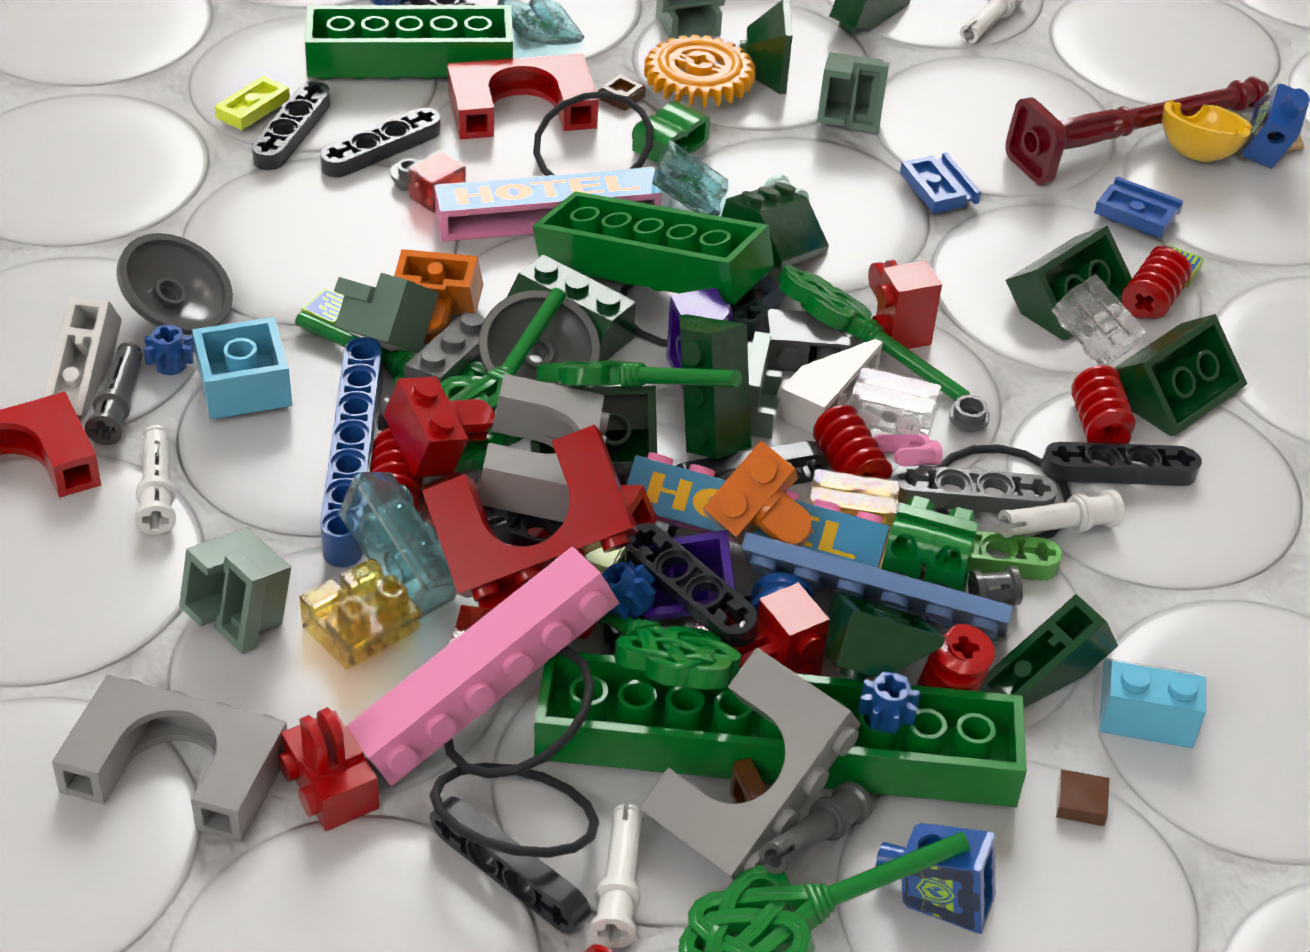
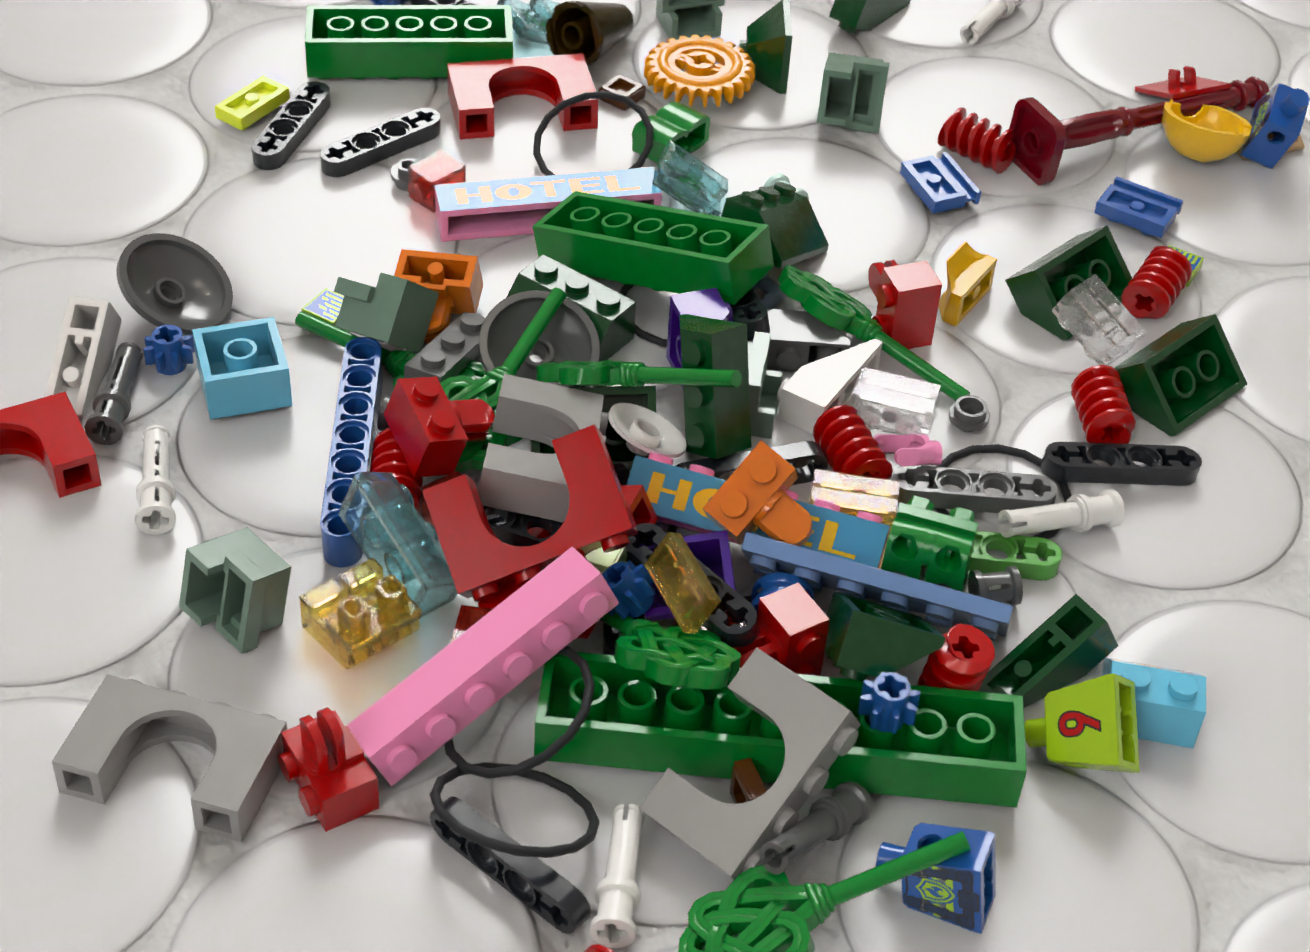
reddish brown tile [1056,769,1110,826] -> none
none -> dark brown cone [546,0,634,67]
none -> white dish [608,403,687,458]
none -> clear yellow plate [644,532,721,634]
none -> red piece [937,107,1016,174]
none -> yellow slope [938,241,997,327]
none -> lime torso [1024,673,1140,773]
none -> red piece [1135,66,1231,100]

